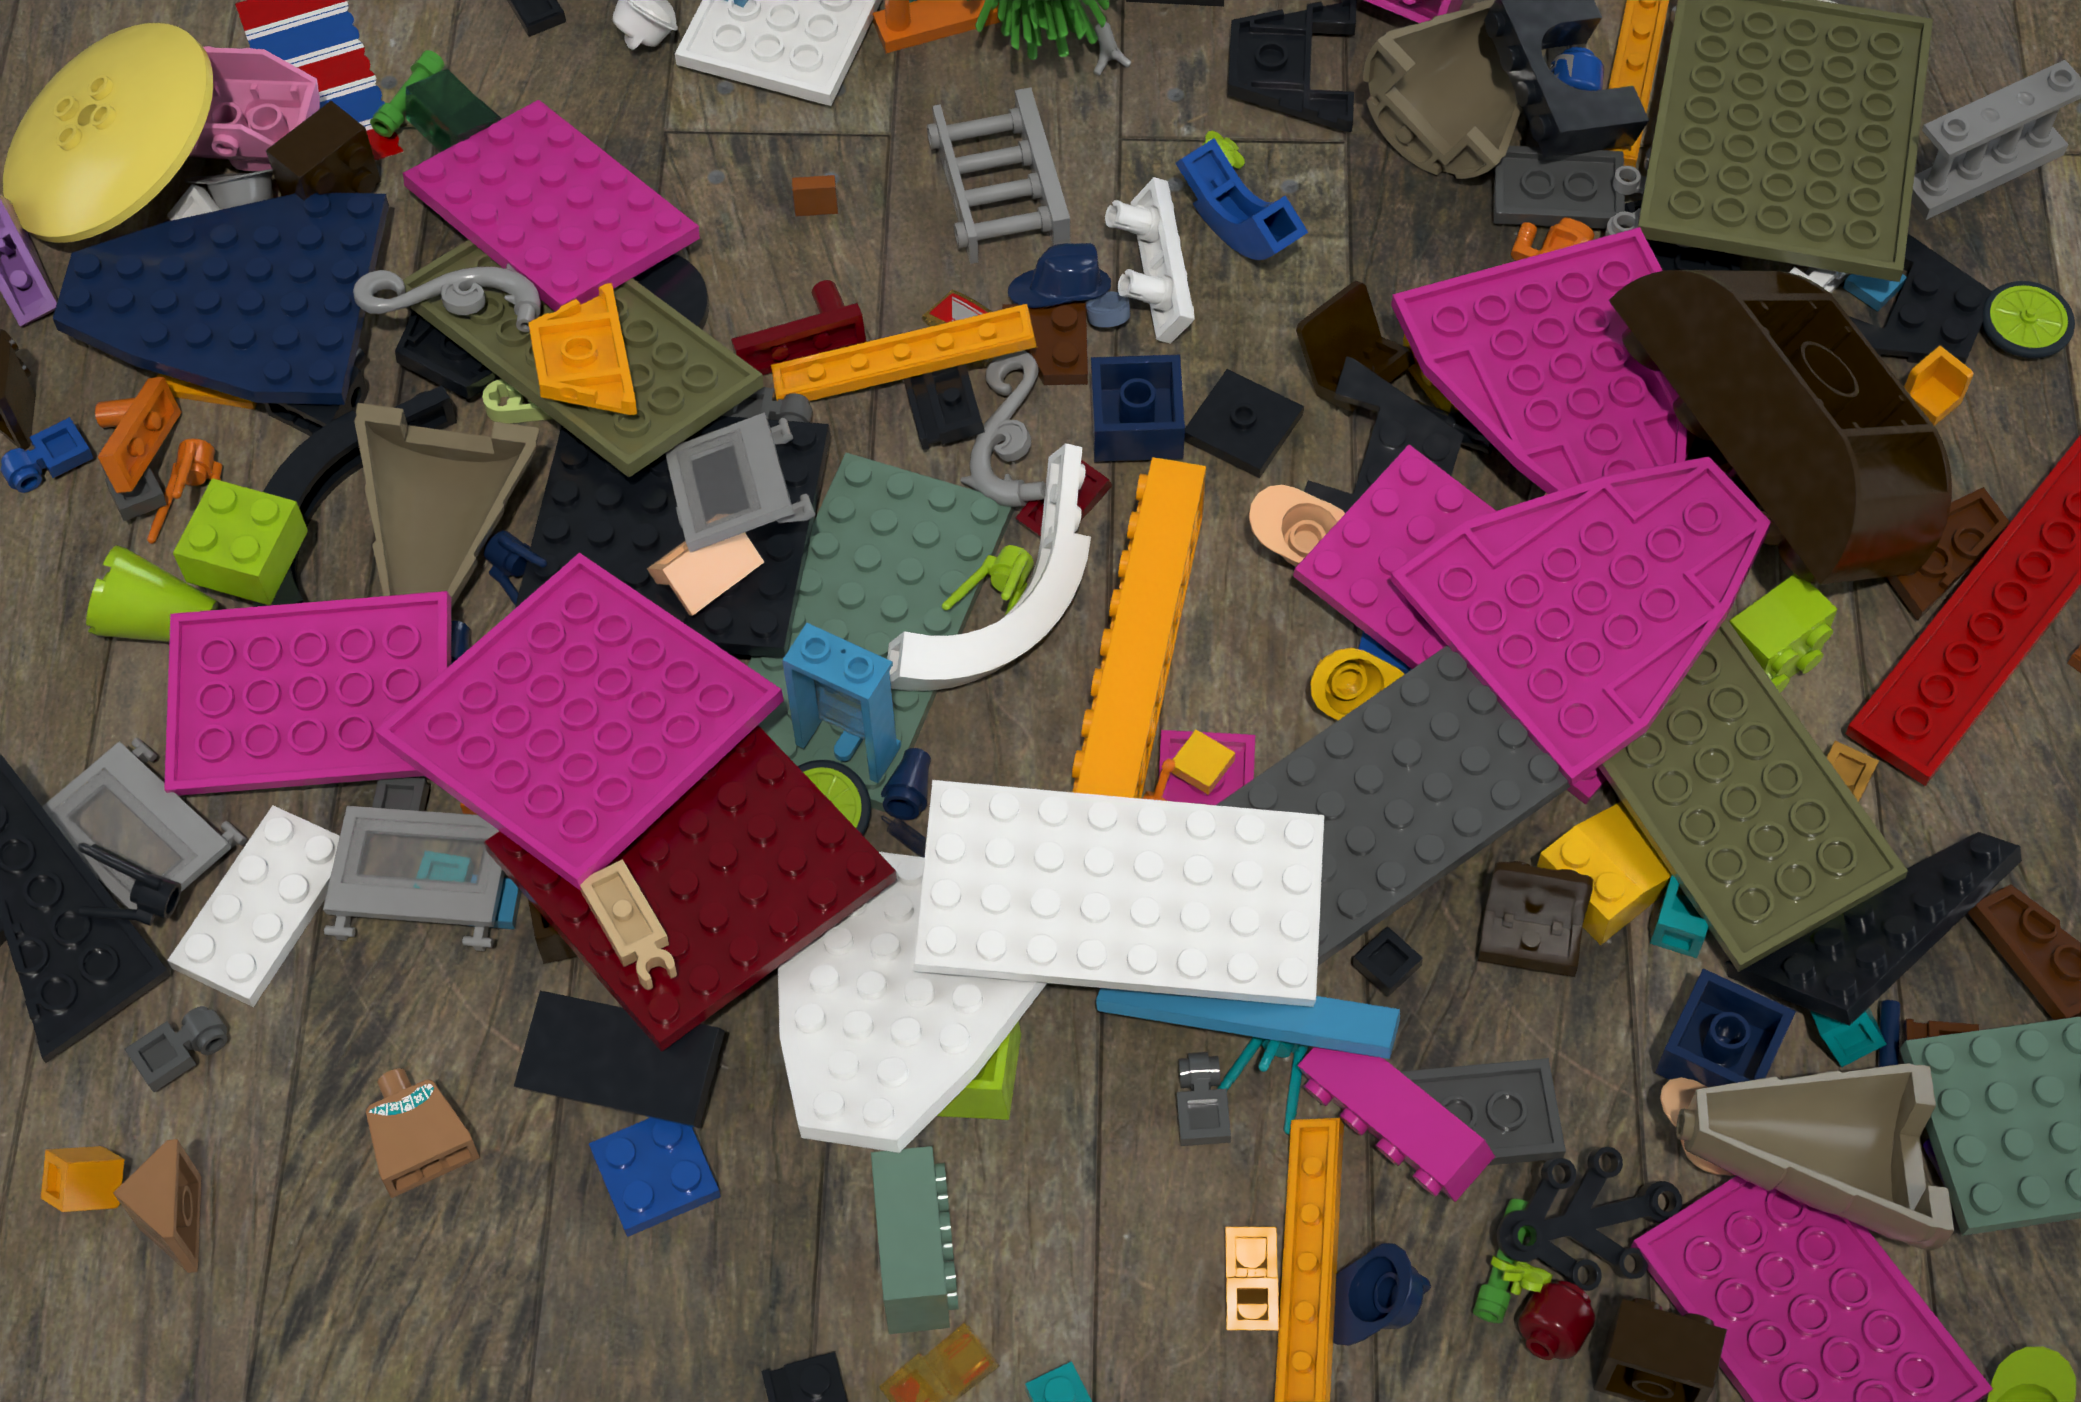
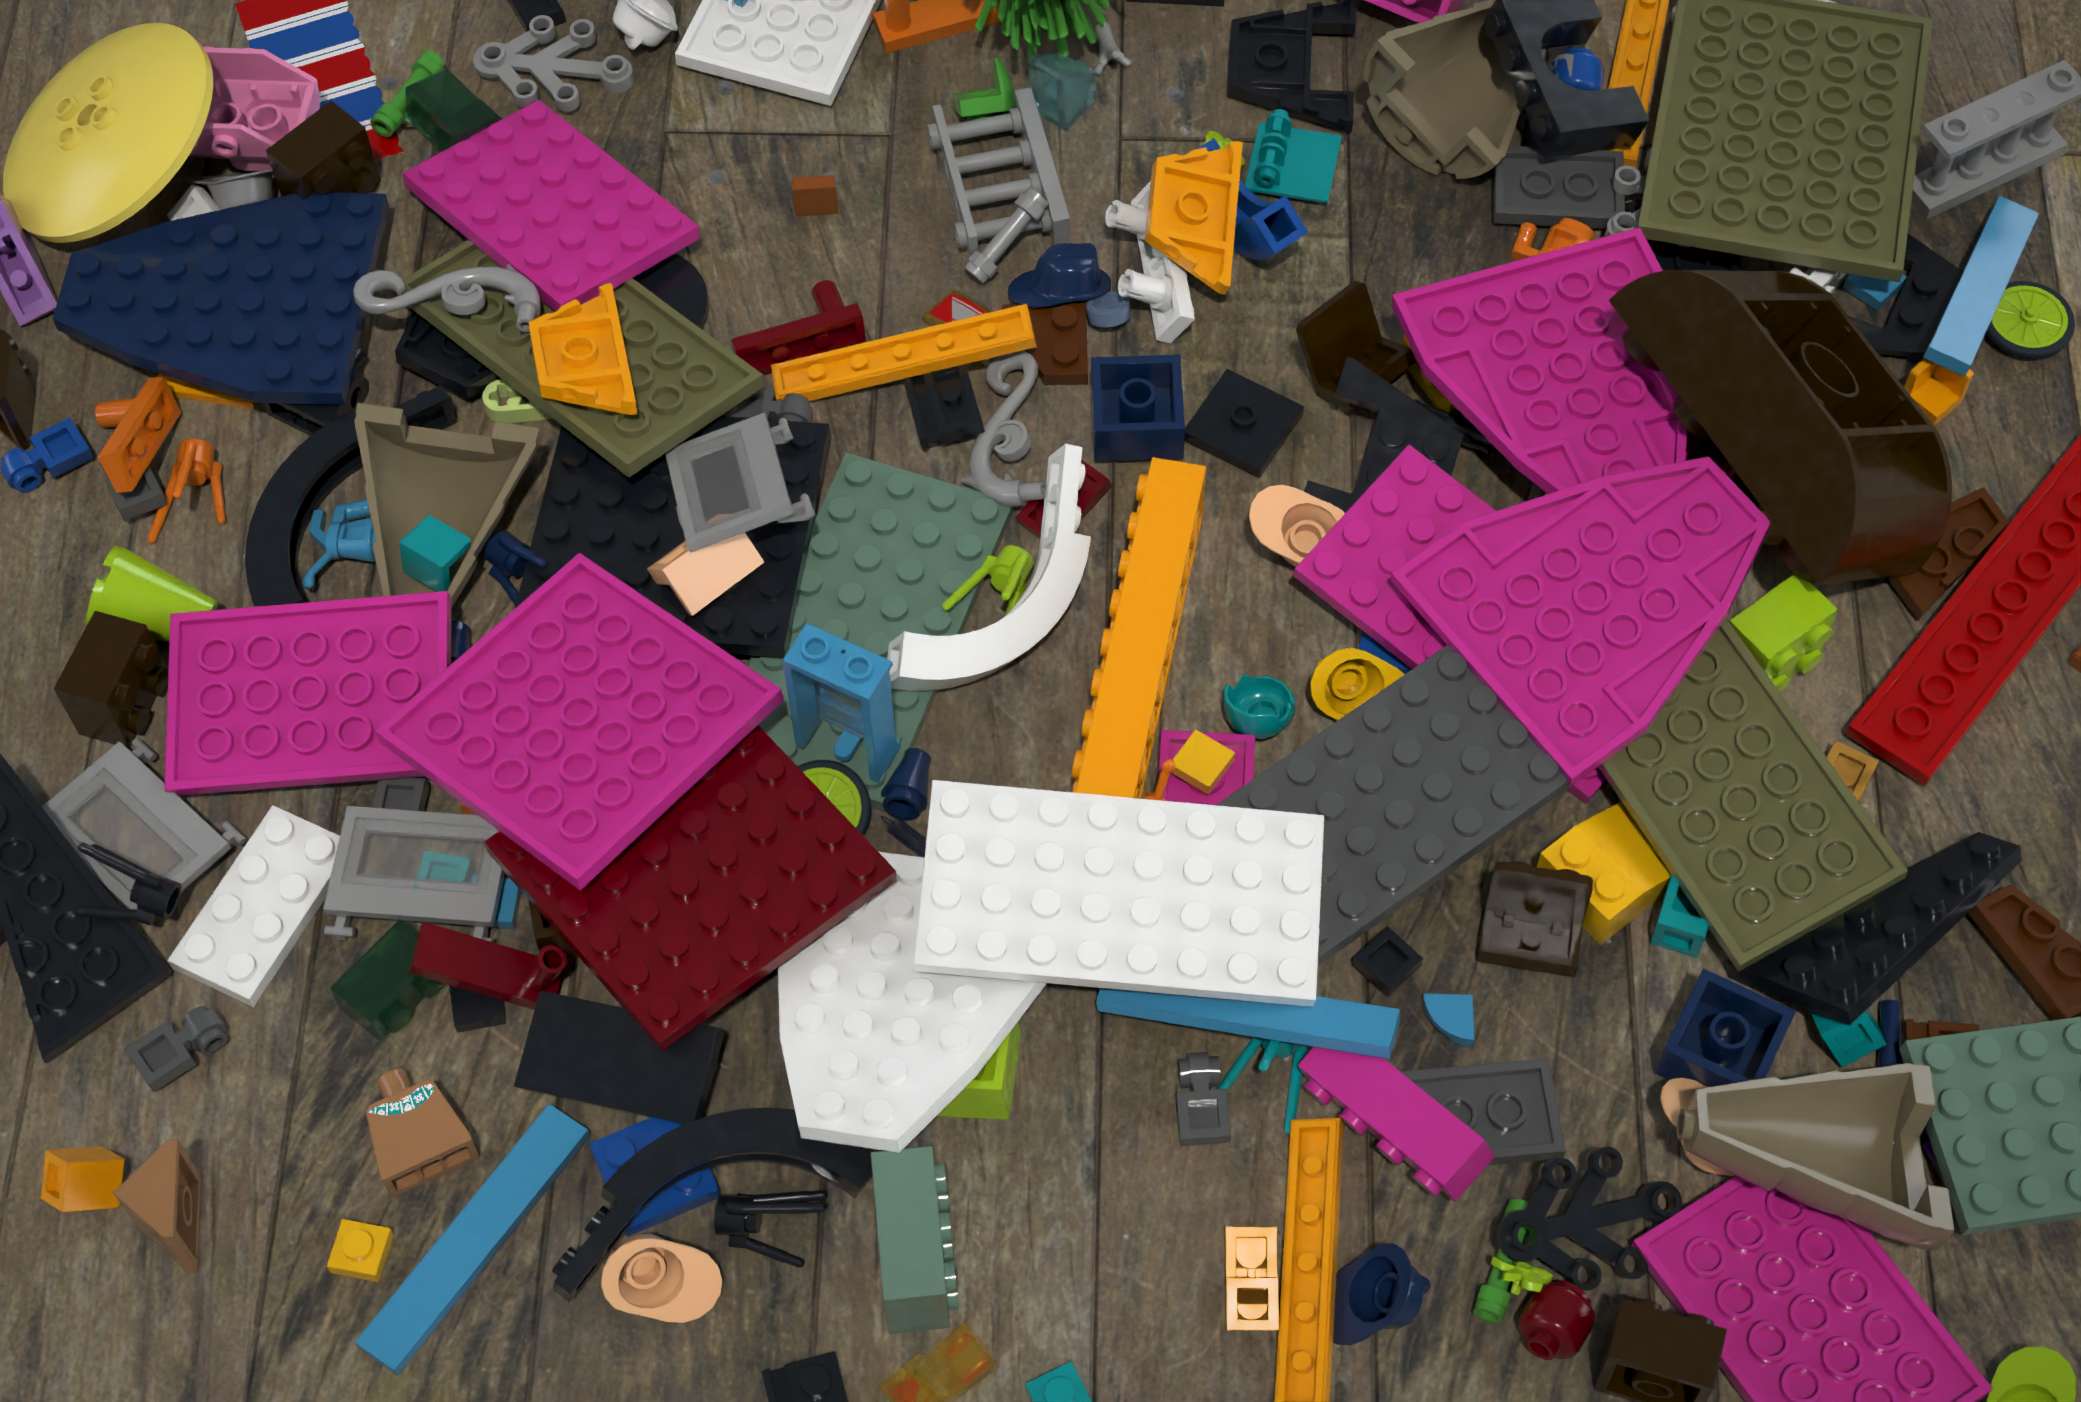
lime brick [173,478,308,606] -> none
tan plate [580,859,677,990] -> none
none -> dark brown brick [54,611,168,749]
none -> dark azure piece [302,499,376,589]
none -> yellow plate [327,1219,394,1283]
none -> clear green brick [330,919,444,1042]
none -> dark azure tile [354,1103,590,1376]
none -> teal panel [399,515,471,592]
none -> dark red piece [408,922,567,1010]
none -> black tile [449,985,506,1033]
none -> light grey plant [473,15,634,112]
none -> black arch [552,1107,884,1303]
none -> light nougat piece [600,1234,722,1323]
none -> black plant [714,1190,828,1268]
none -> bright green plate [953,57,1015,121]
none -> light grey bar [964,187,1049,284]
none -> clear light blue slope [1028,53,1097,131]
none -> light orange wing [1145,141,1243,295]
none -> teal hair [1224,674,1296,739]
none -> teal hinge [1245,109,1342,204]
none -> dark azure tile [1422,993,1475,1047]
none -> dark azure tile [1923,195,2039,376]

